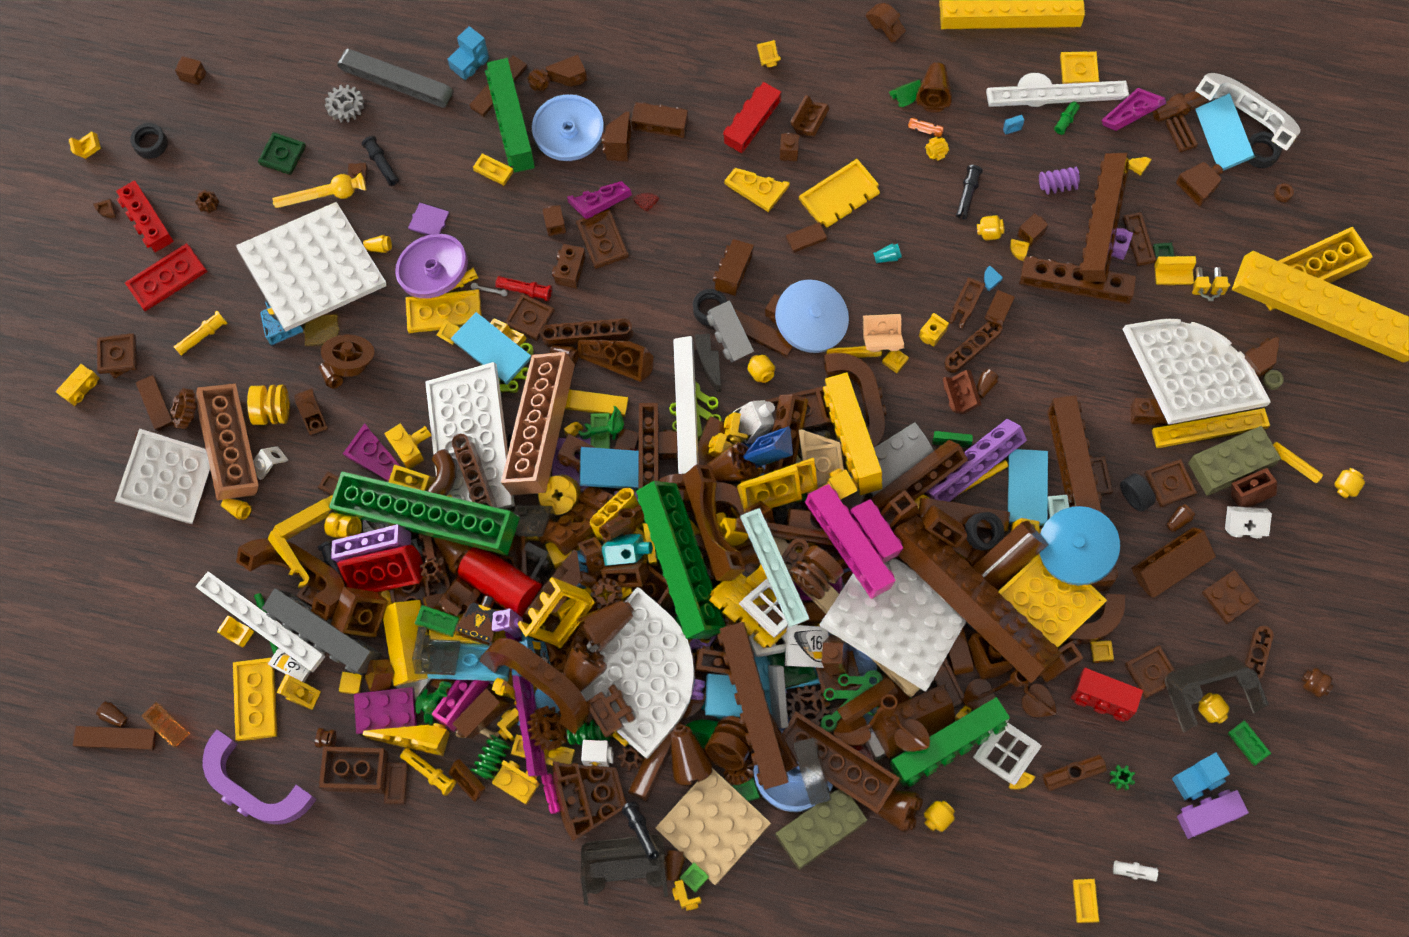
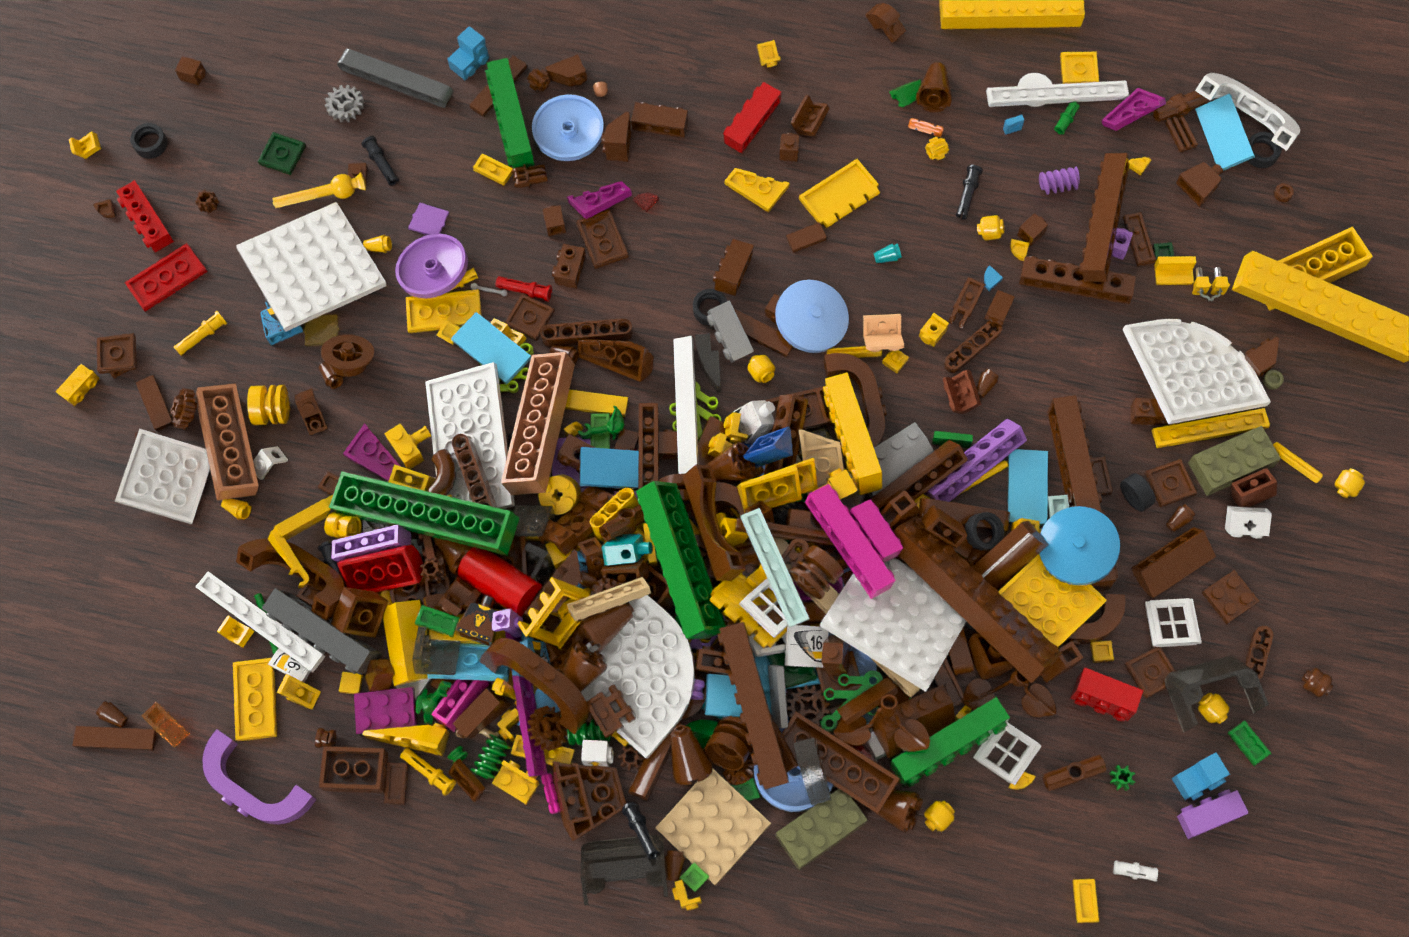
none -> green bush [448,746,468,763]
none -> reddish brown arm [512,164,548,188]
none -> tan plate [567,577,651,621]
none -> nougat hinge [593,82,608,97]
none -> white piece [1145,598,1201,647]

